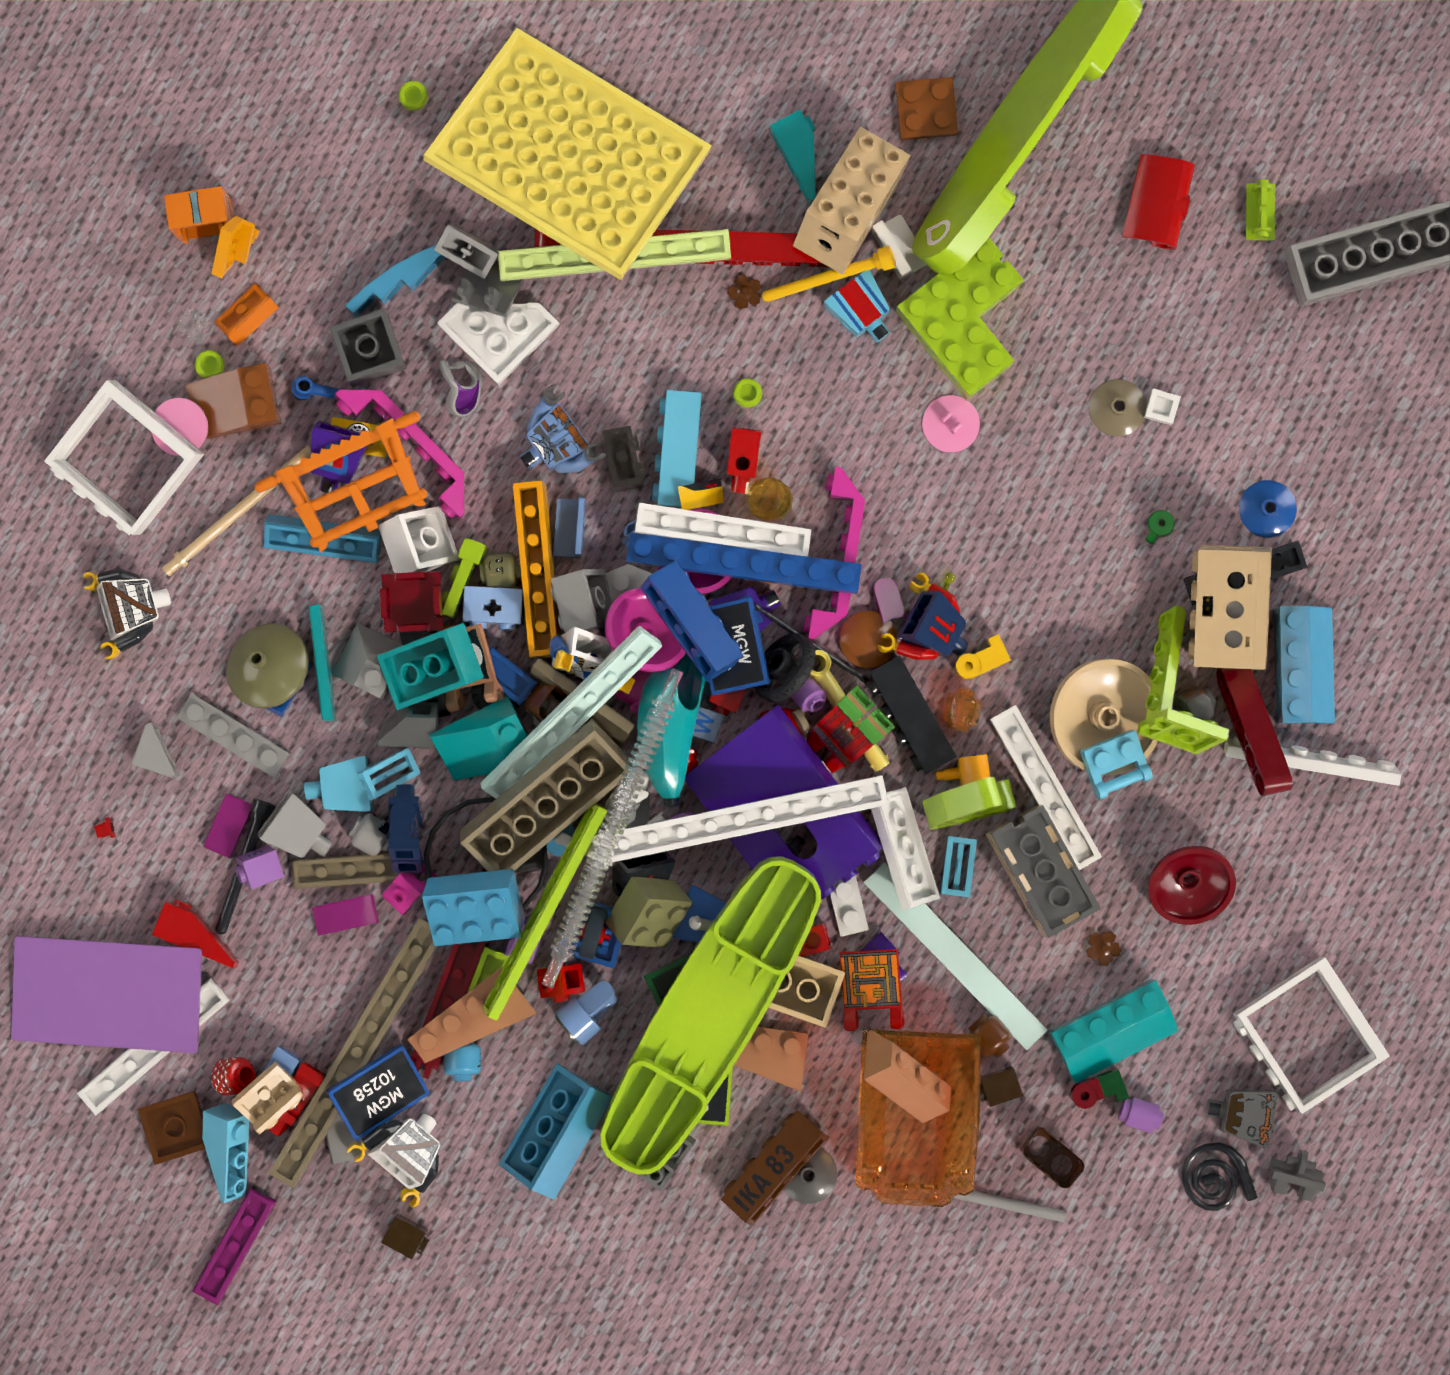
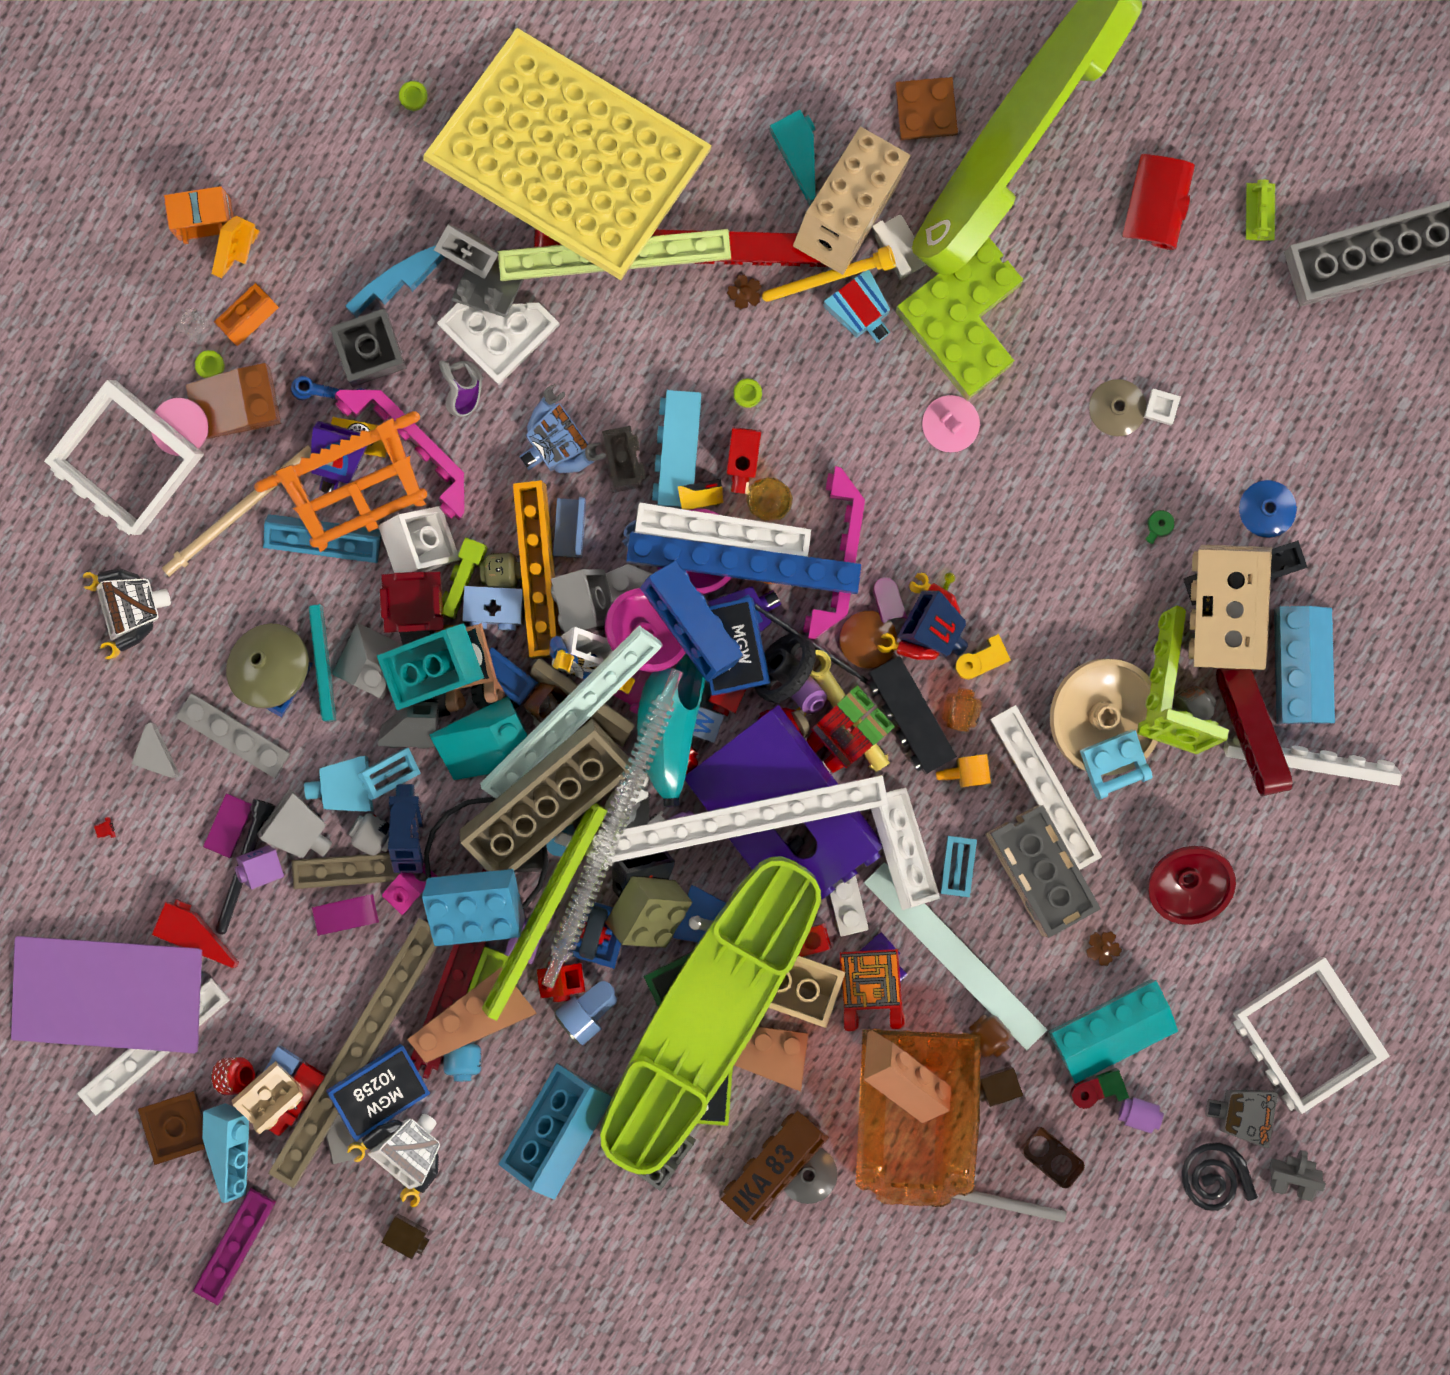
lime connector [922,777,1017,830] -> none

